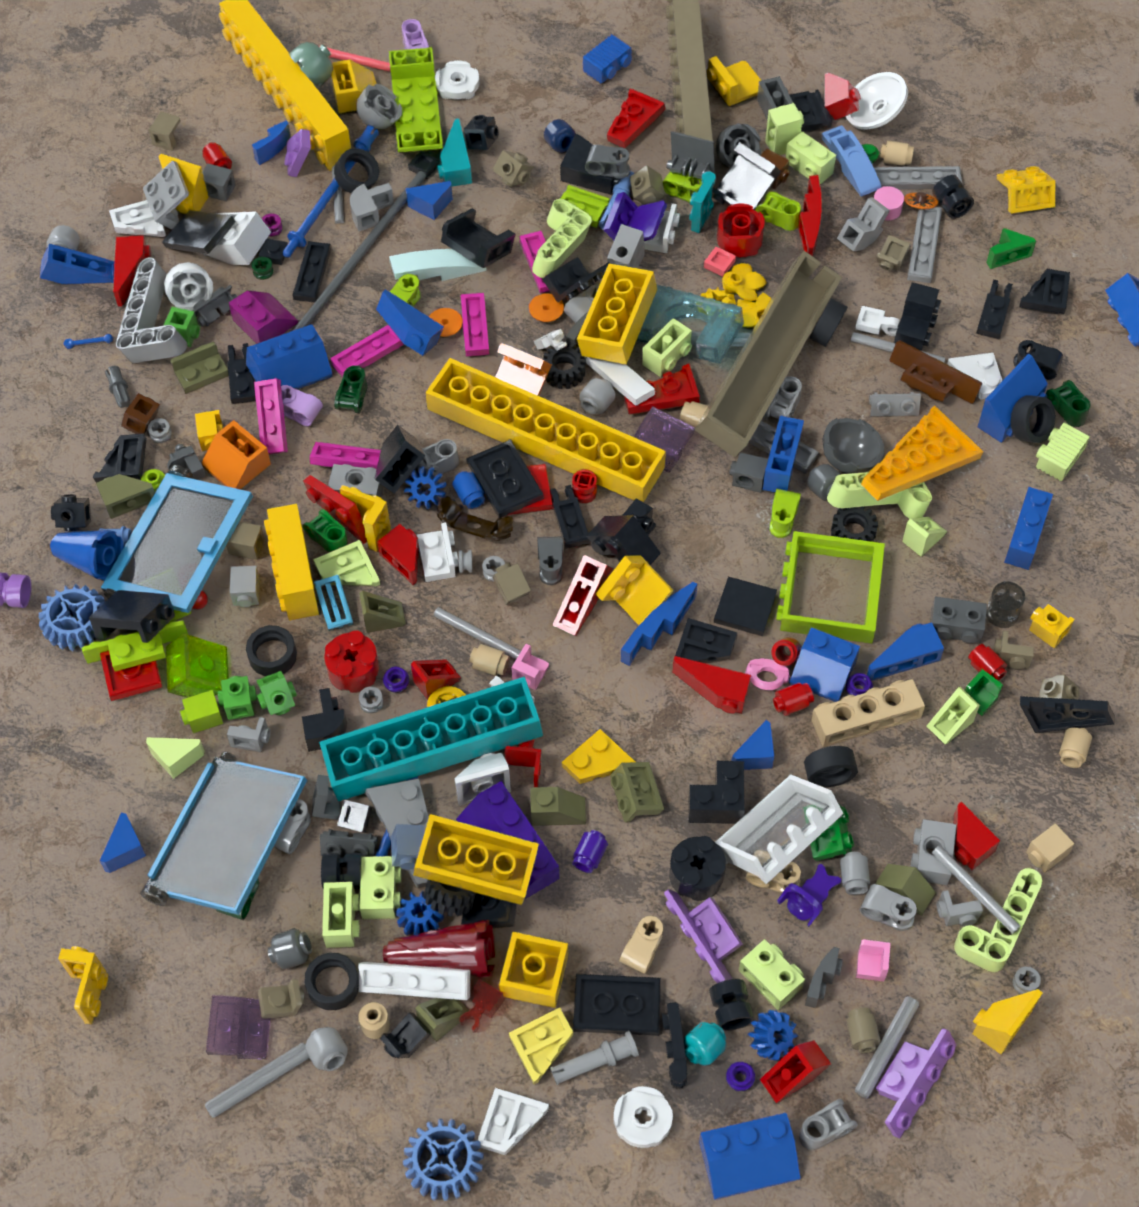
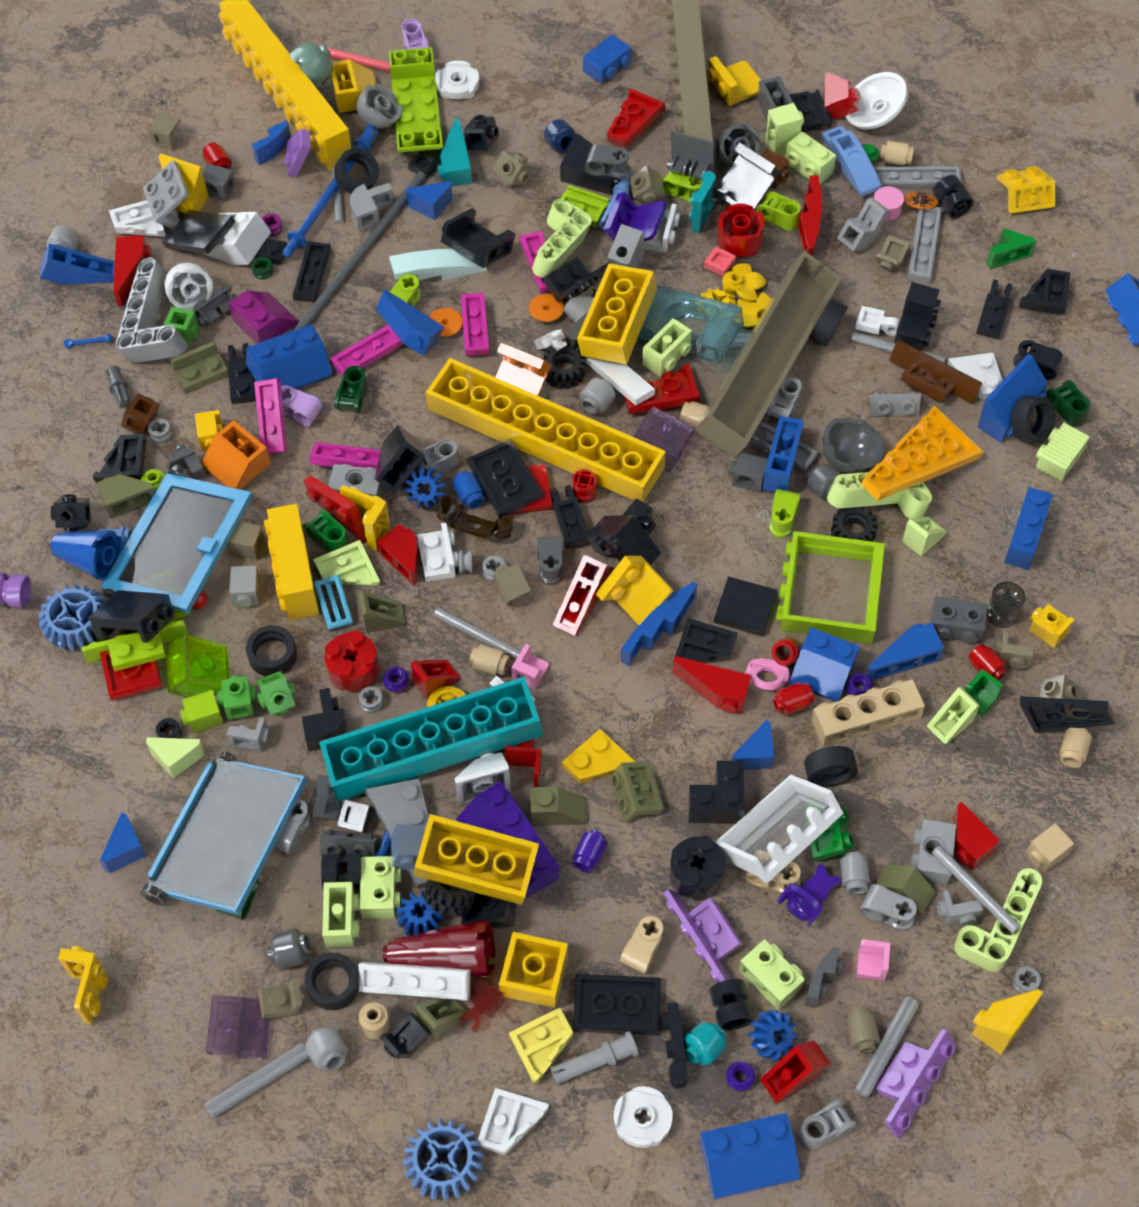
none -> black bush [156,718,182,739]

